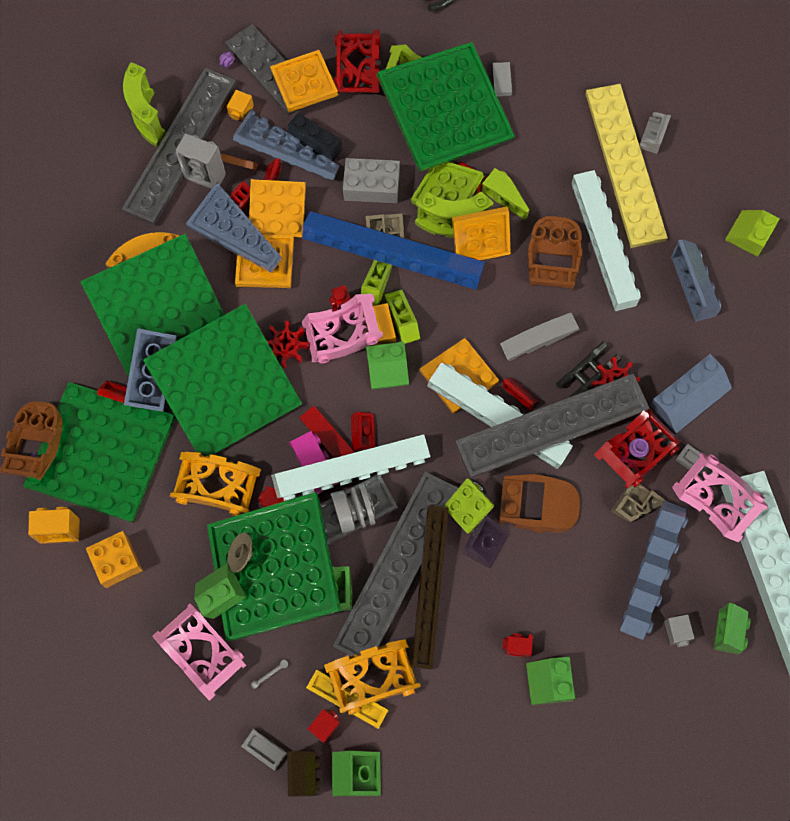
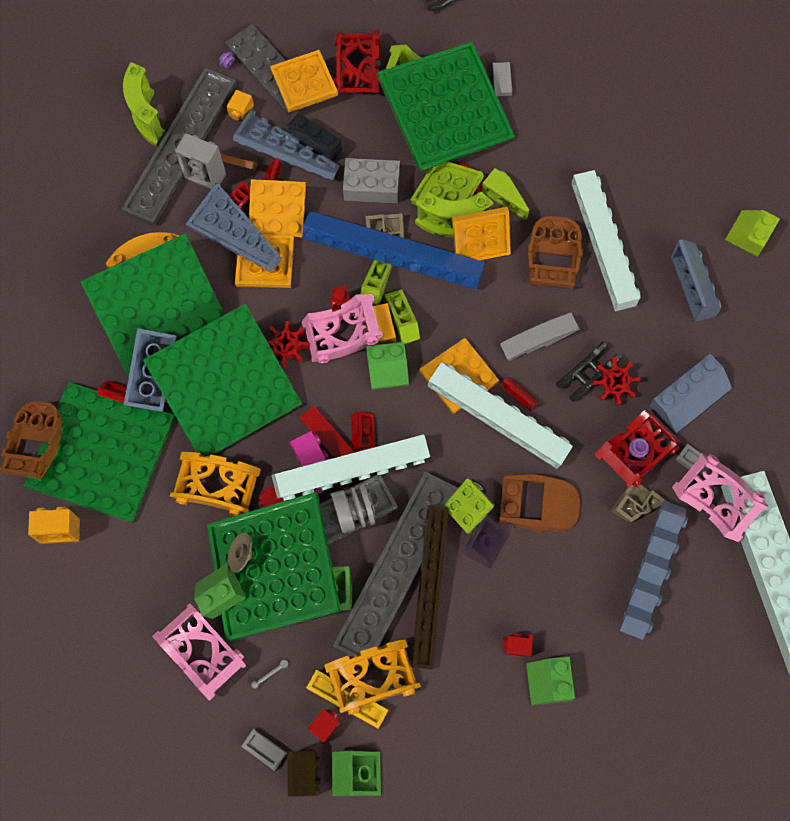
light orange brick [86,531,143,588] -> none
flat silver plate [455,374,649,478] -> none
light yellow plate [586,84,667,248] -> none
light grey hinge [639,112,671,154] -> none
light grey brick [664,615,694,648] -> none
bright green slope [714,603,750,654] -> none

